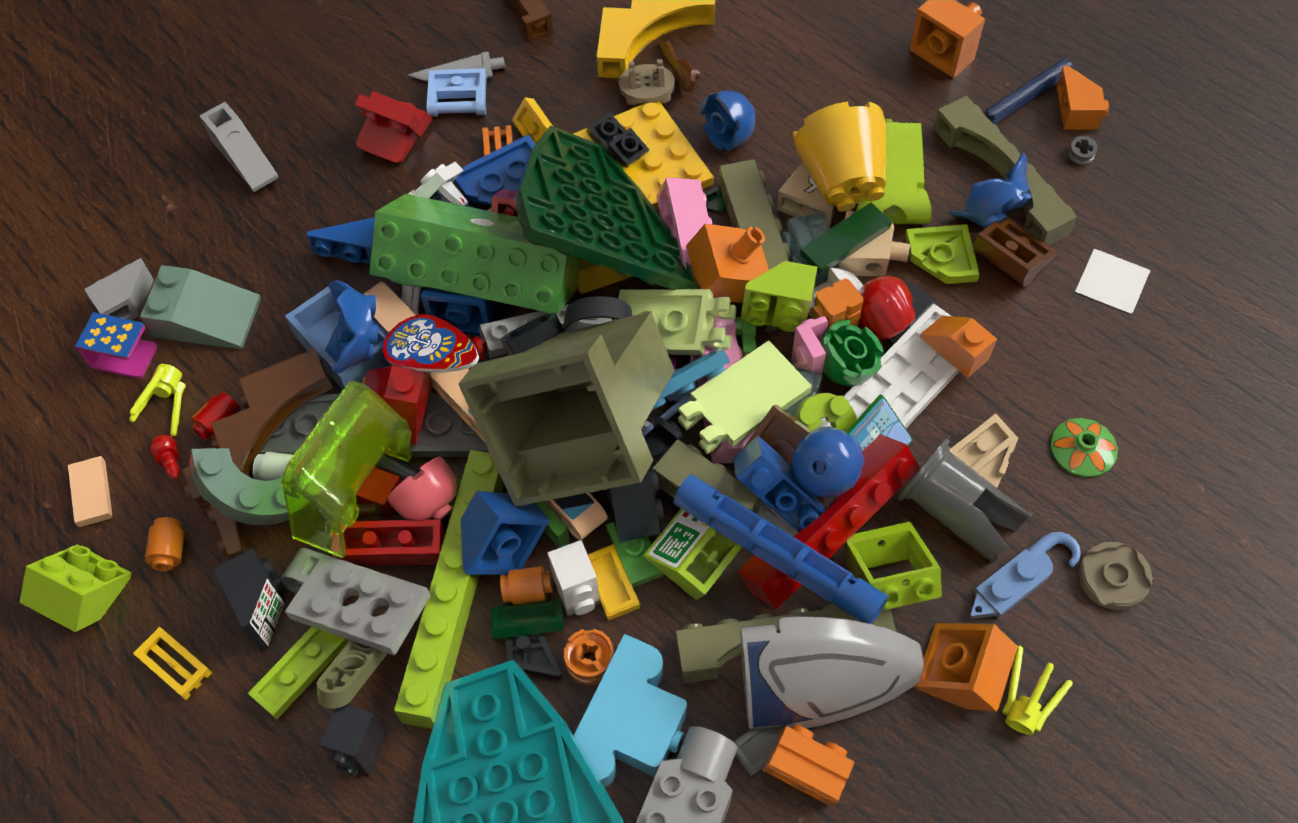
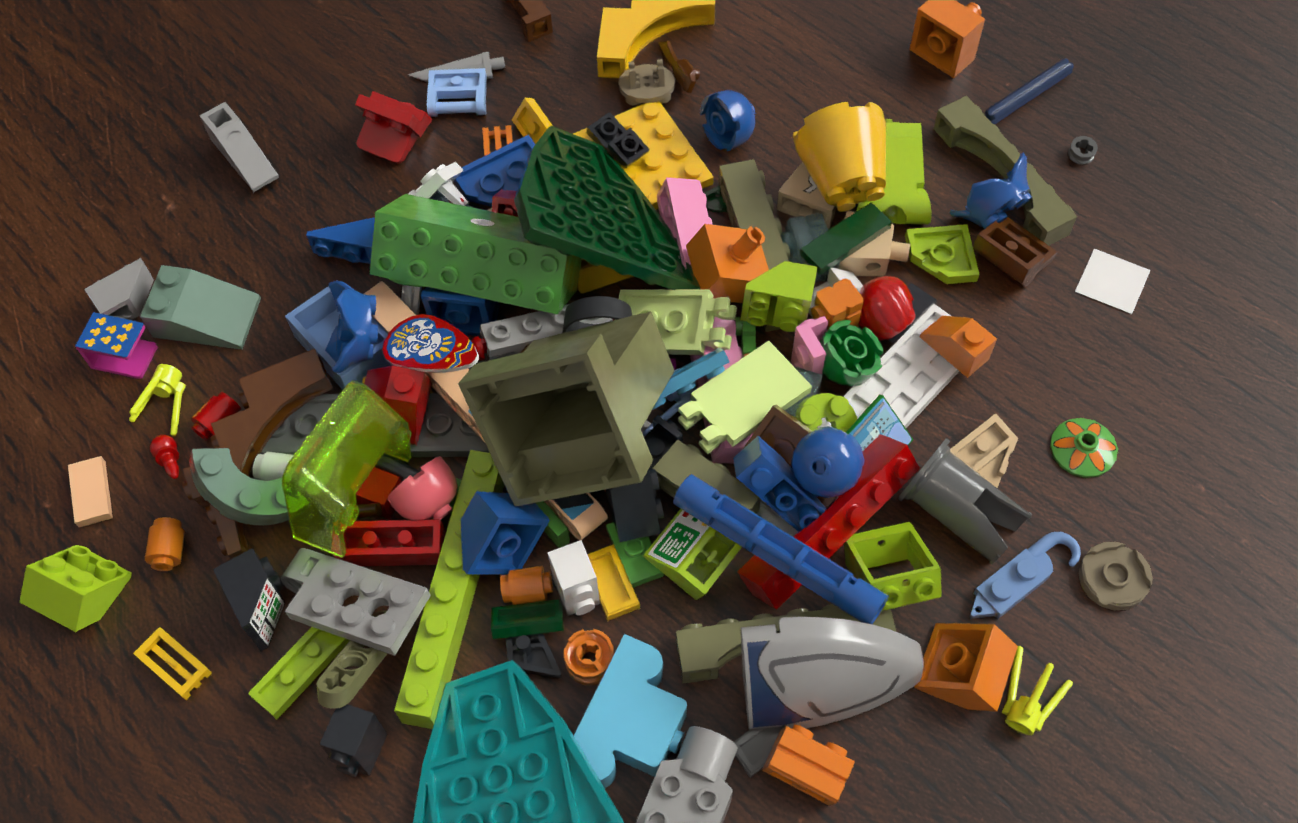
black beam [500,313,563,356] -> none
orange slope [1056,66,1109,130] -> none

